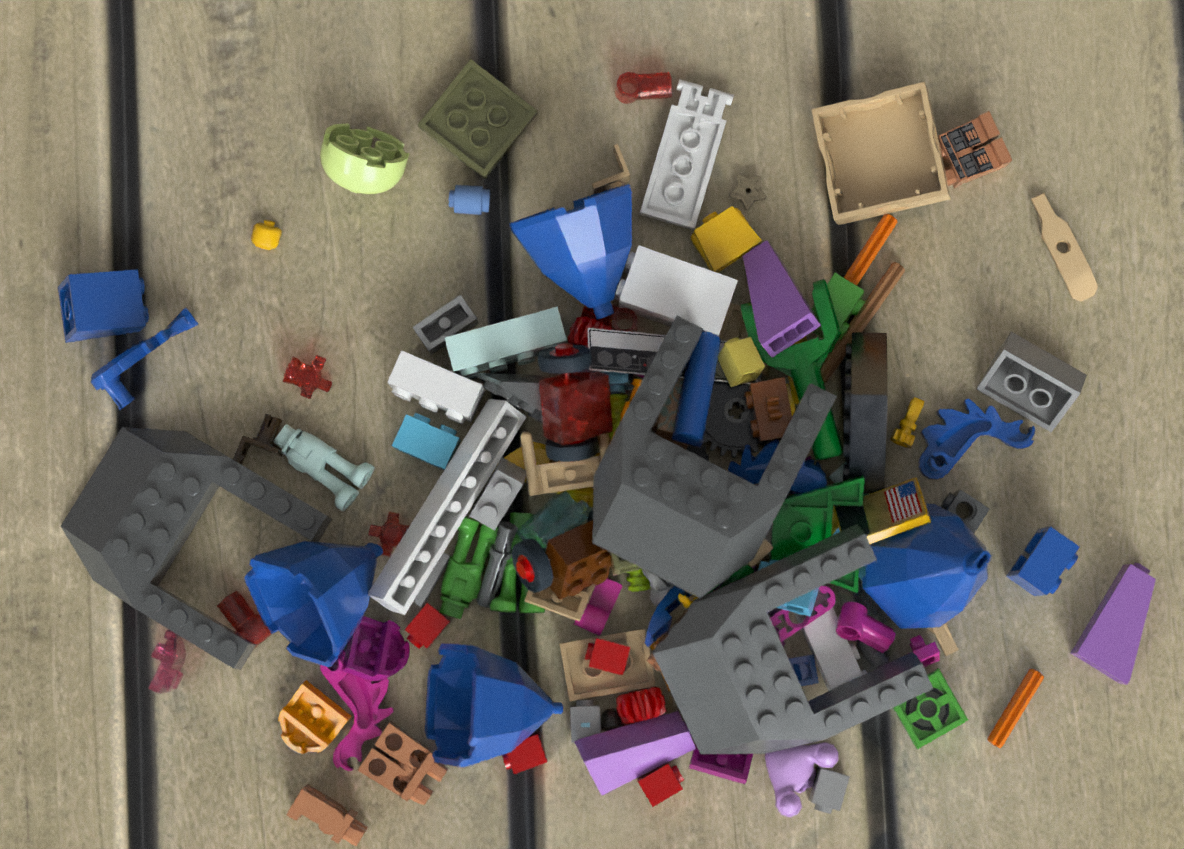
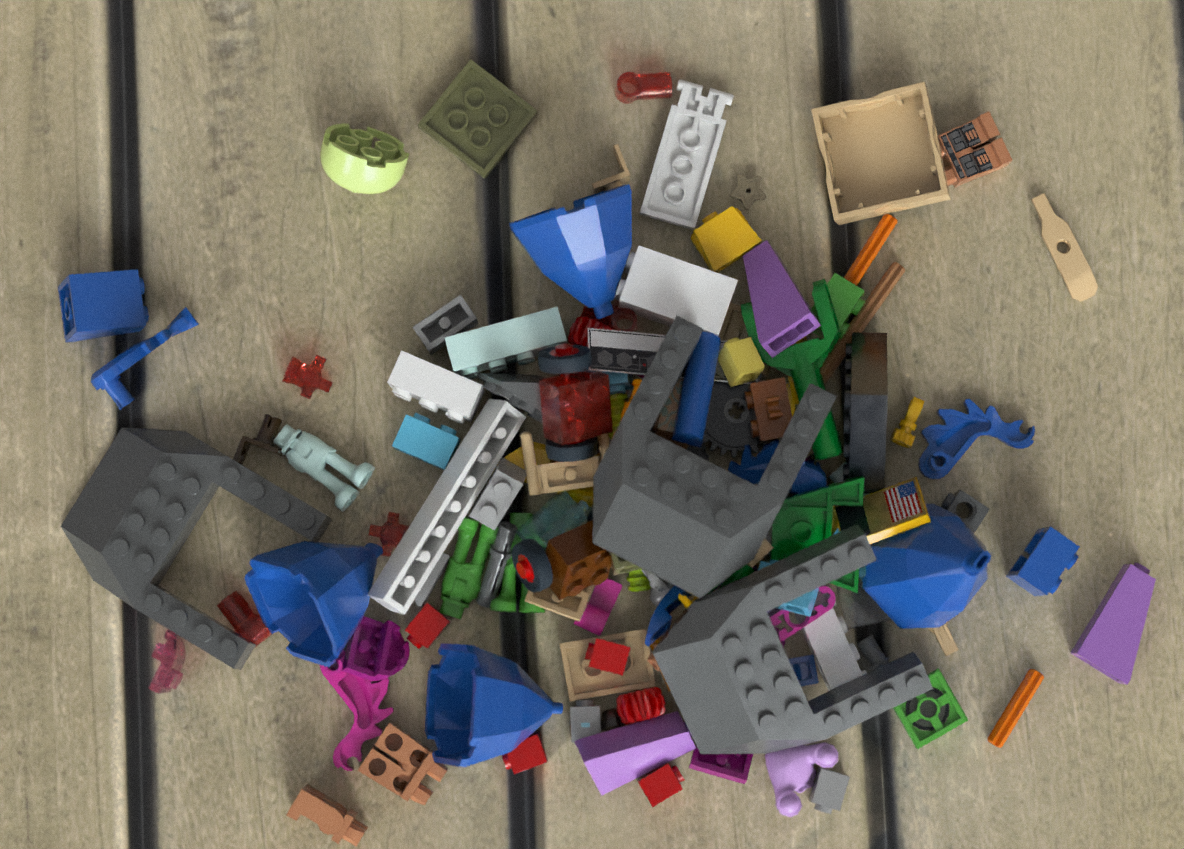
yellow piece [251,220,282,250] -> none
light orange slope [278,680,352,754] -> none
medium blue brick [449,185,490,215] -> none
dark pink piece [836,602,896,653] -> none
dark pink tile [908,635,940,667] -> none
light grey slope [977,332,1087,432] -> none

